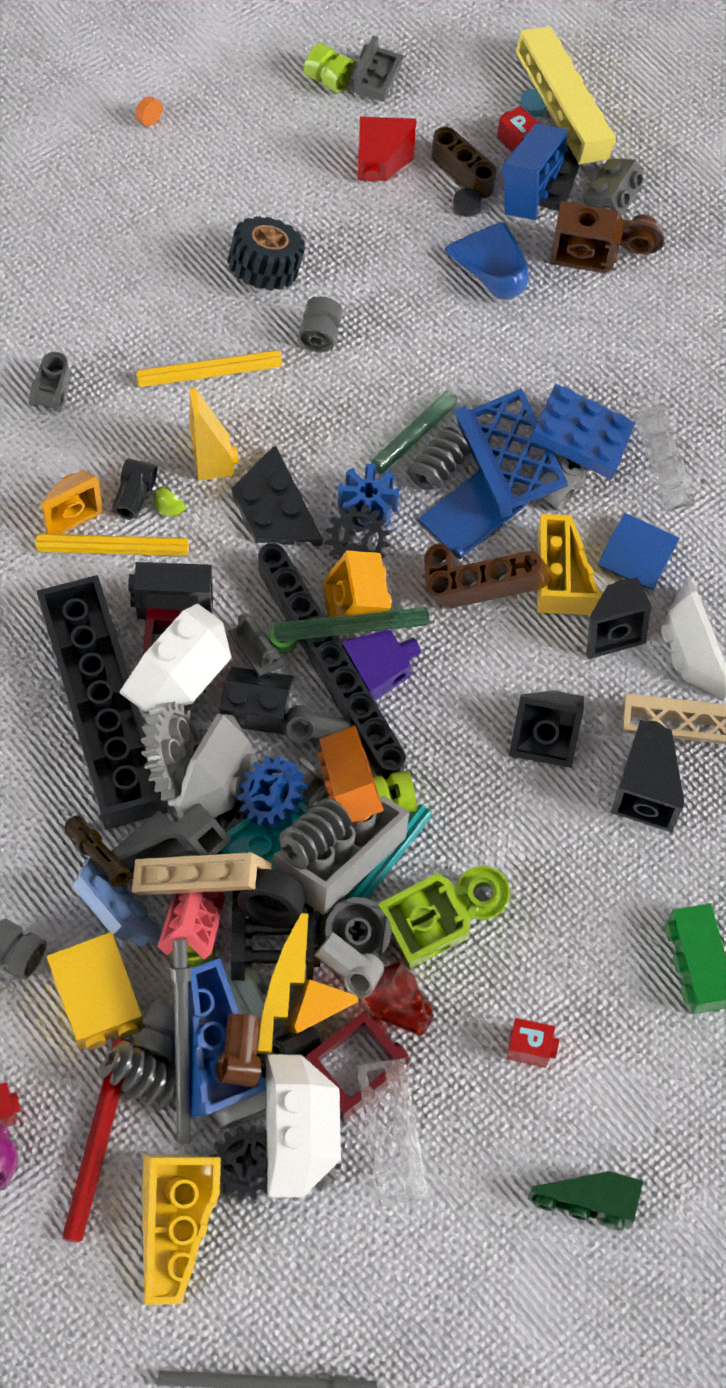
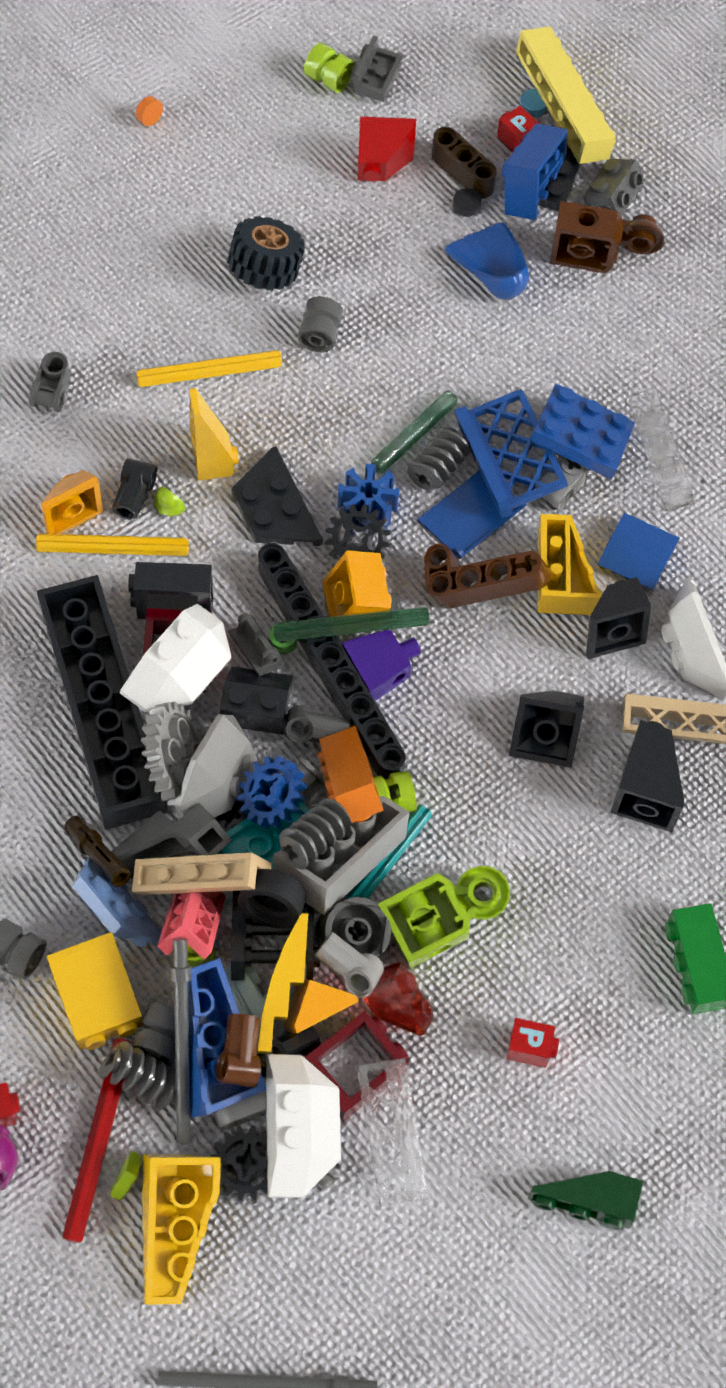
none -> lime tile [109,1150,142,1201]

